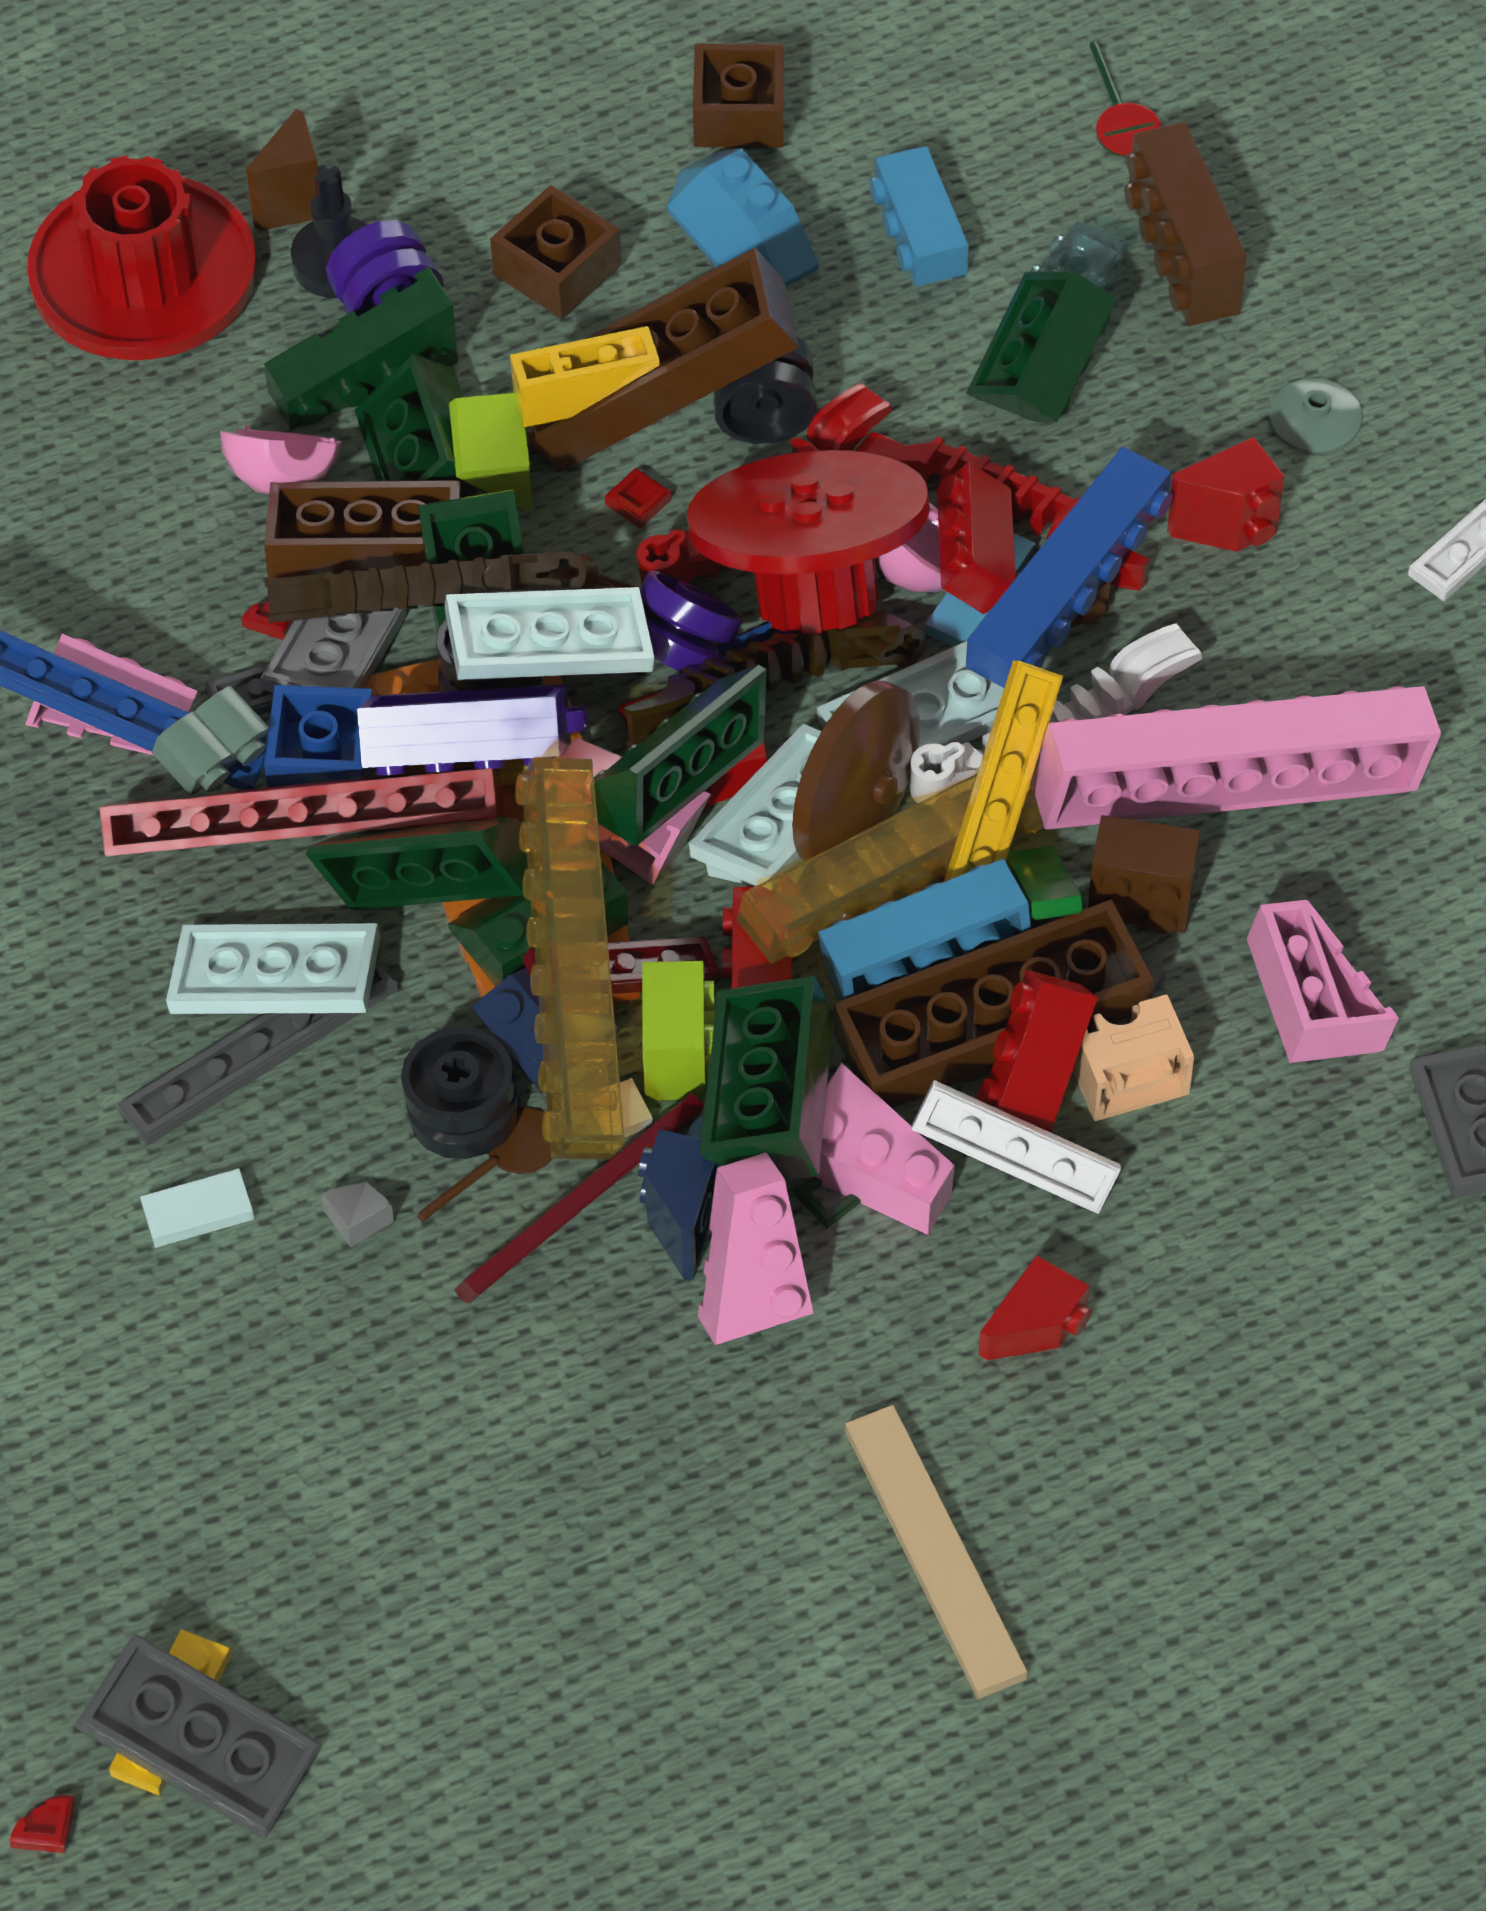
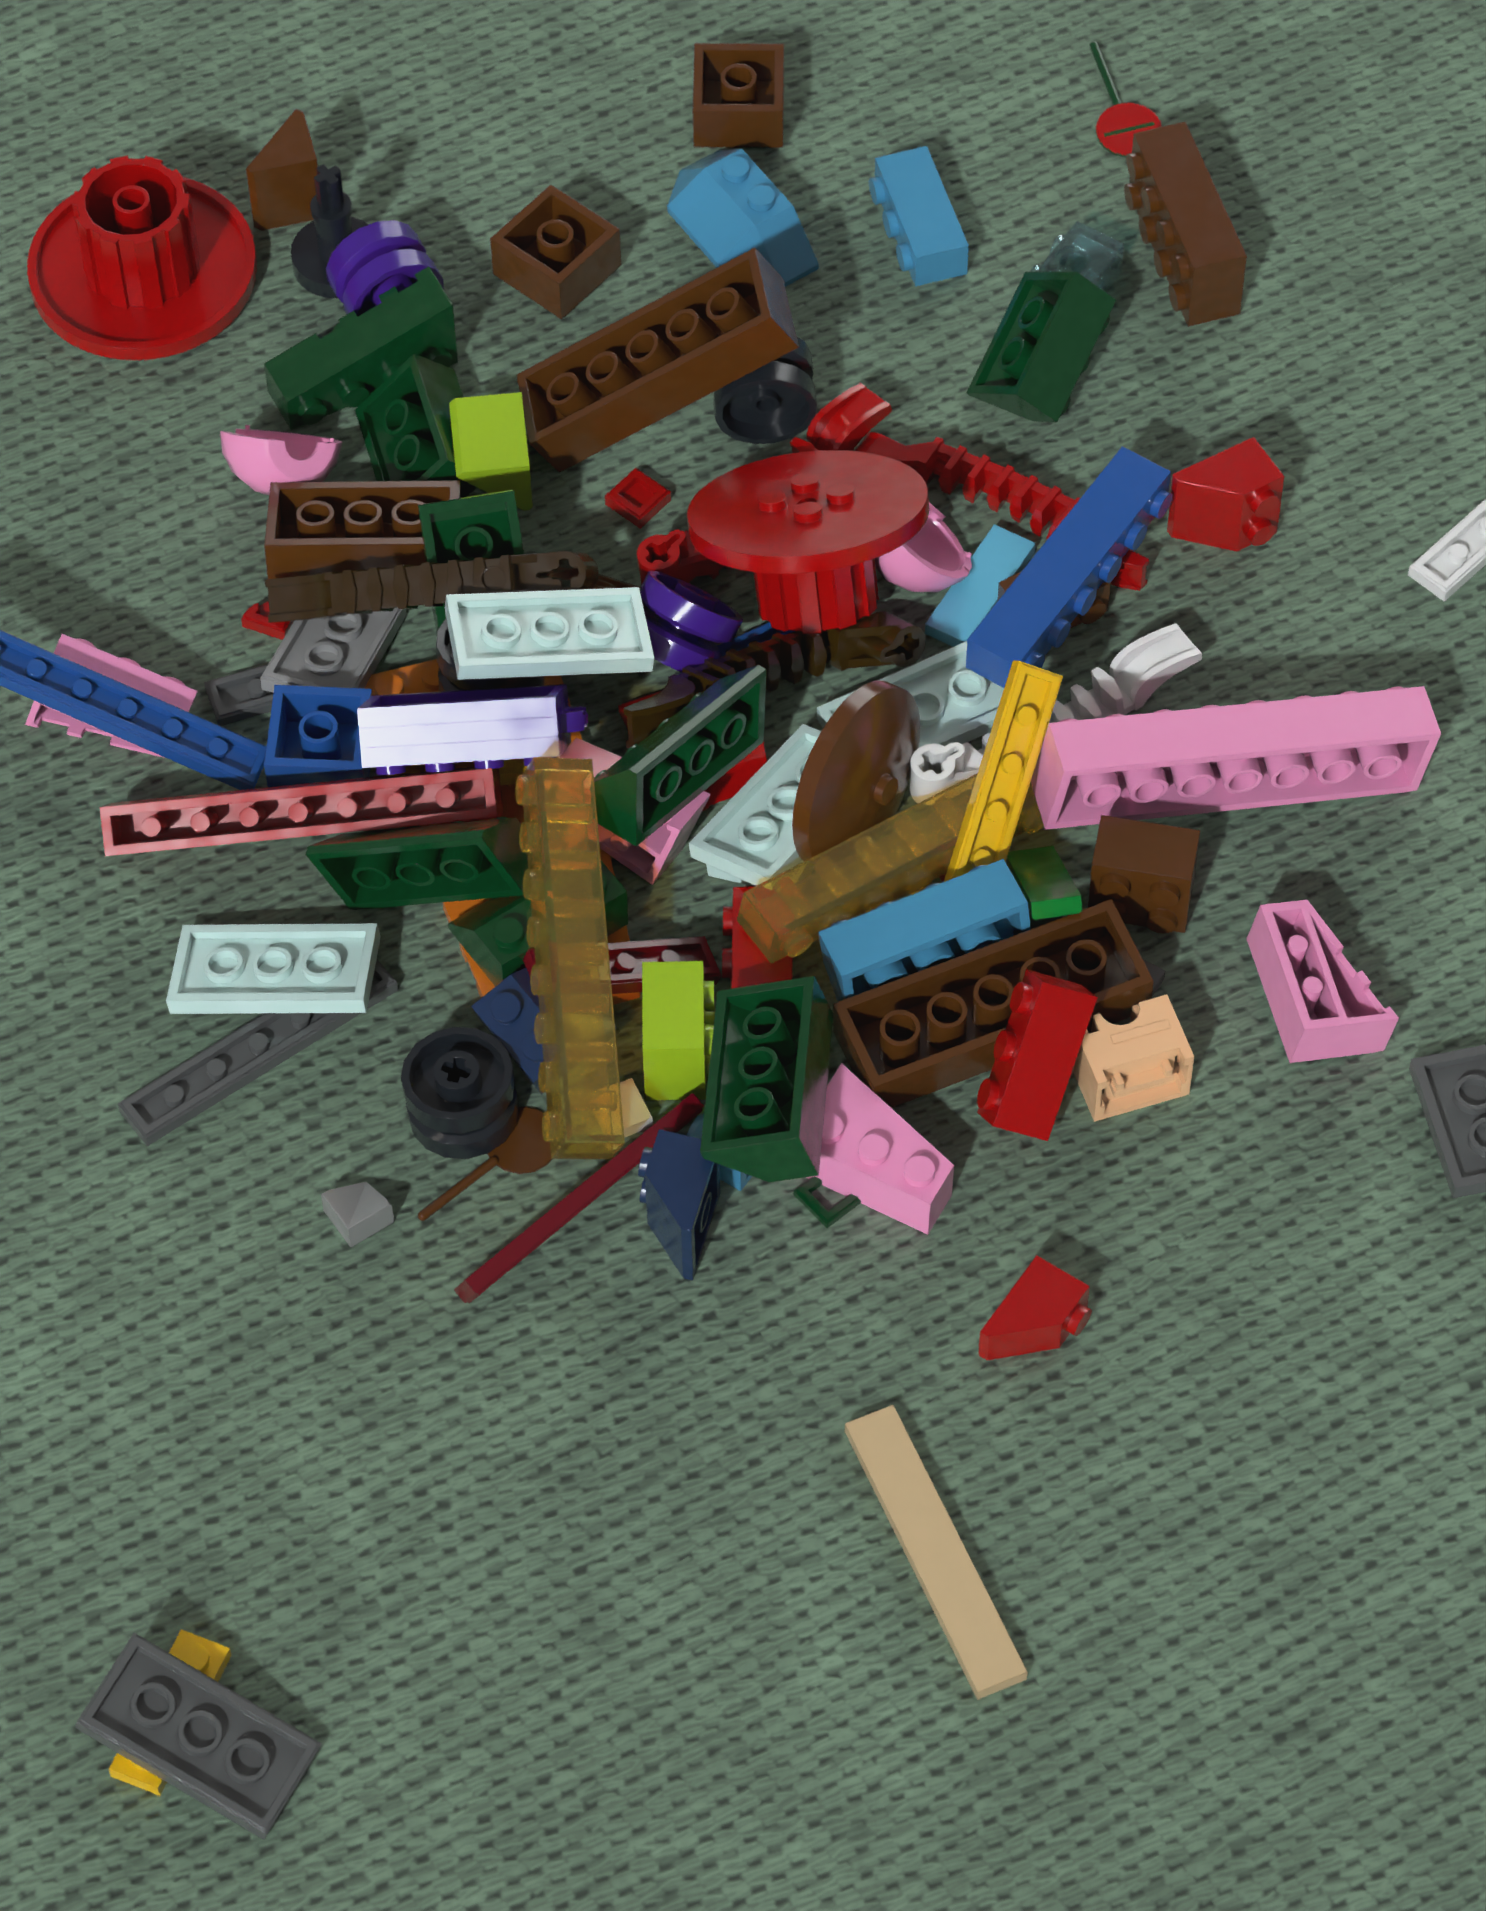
red tile [9,1795,75,1853] -> none
light aqua tile [140,1168,254,1248] -> none
sand green brick [152,686,269,795] -> none
yellow slope [510,326,660,427] -> none
bright pink wedge [698,1152,813,1345] -> none
white tile [912,1080,1121,1214] -> none
red brick [937,462,1016,615] -> none
sand green dish [1269,378,1362,453] -> none

